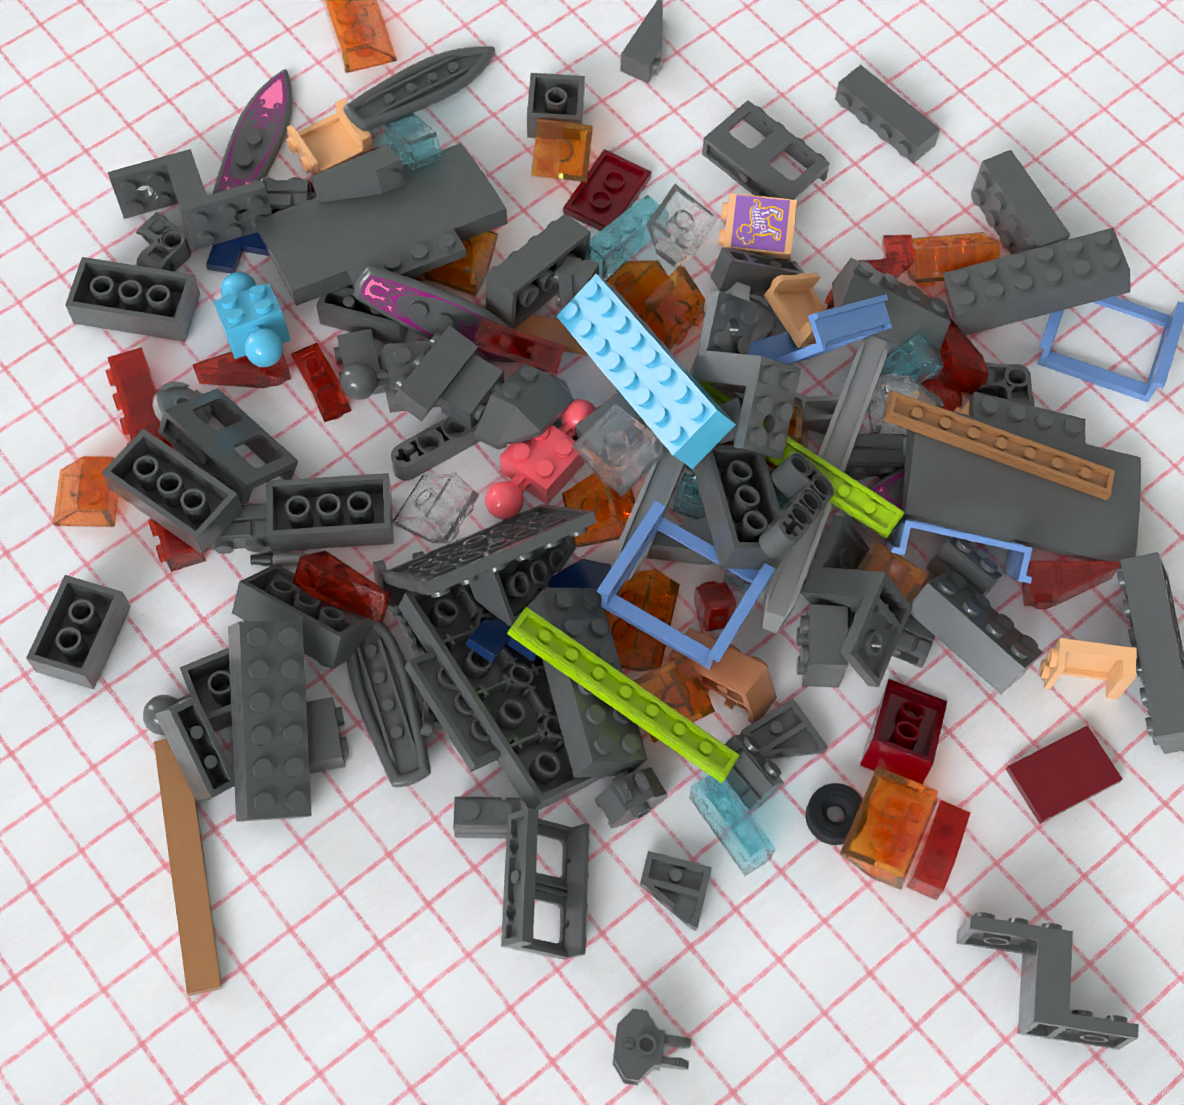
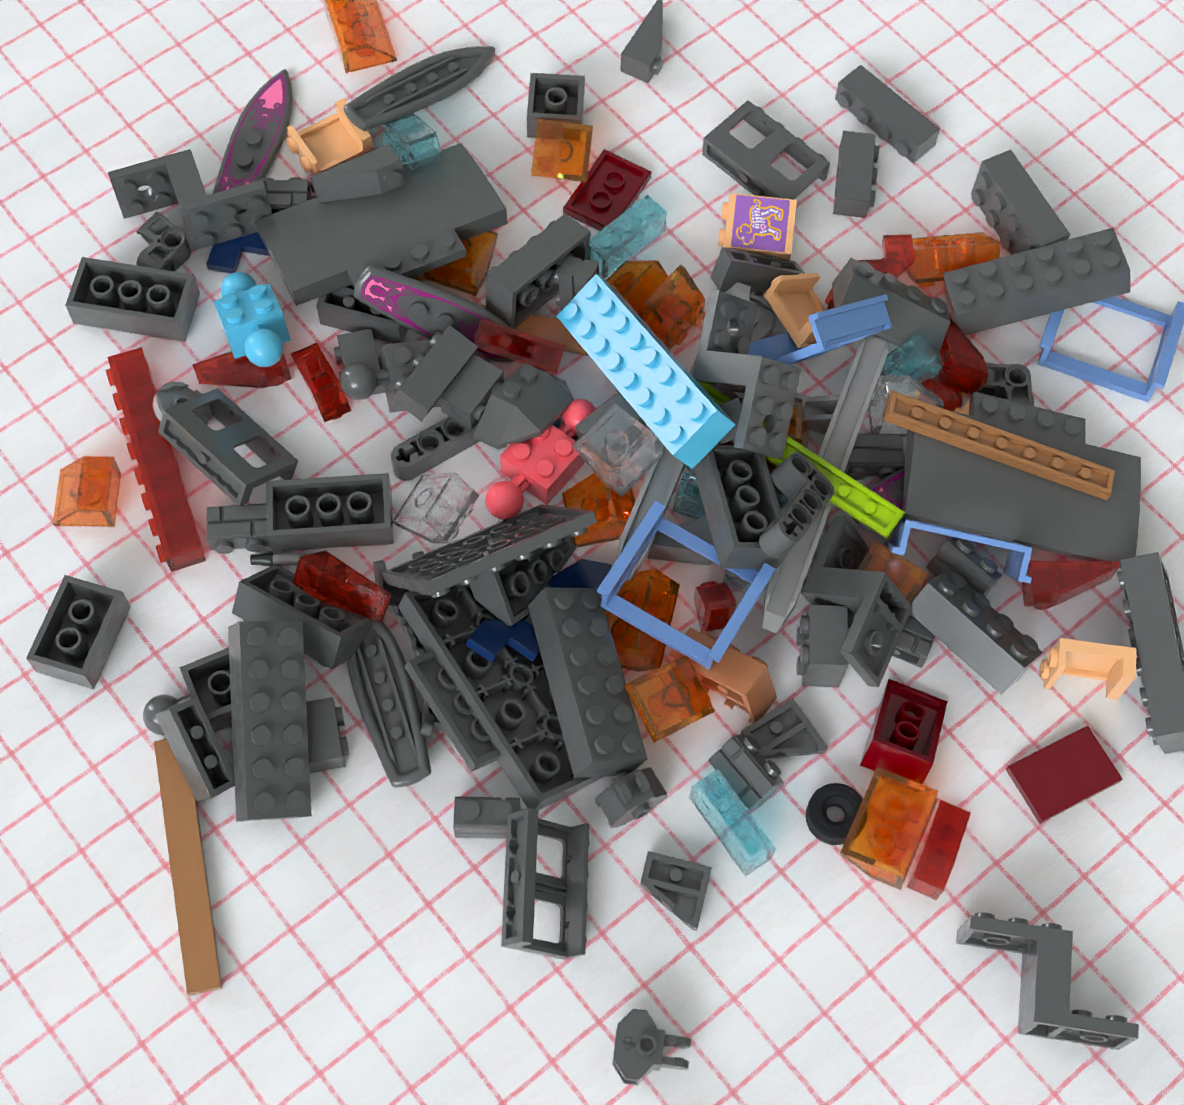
dark grey brick [102,429,243,555] -> none
lime tile [507,607,740,783] -> none
clear slope [646,184,719,271] -> none
none -> dark grey brick [833,130,880,218]

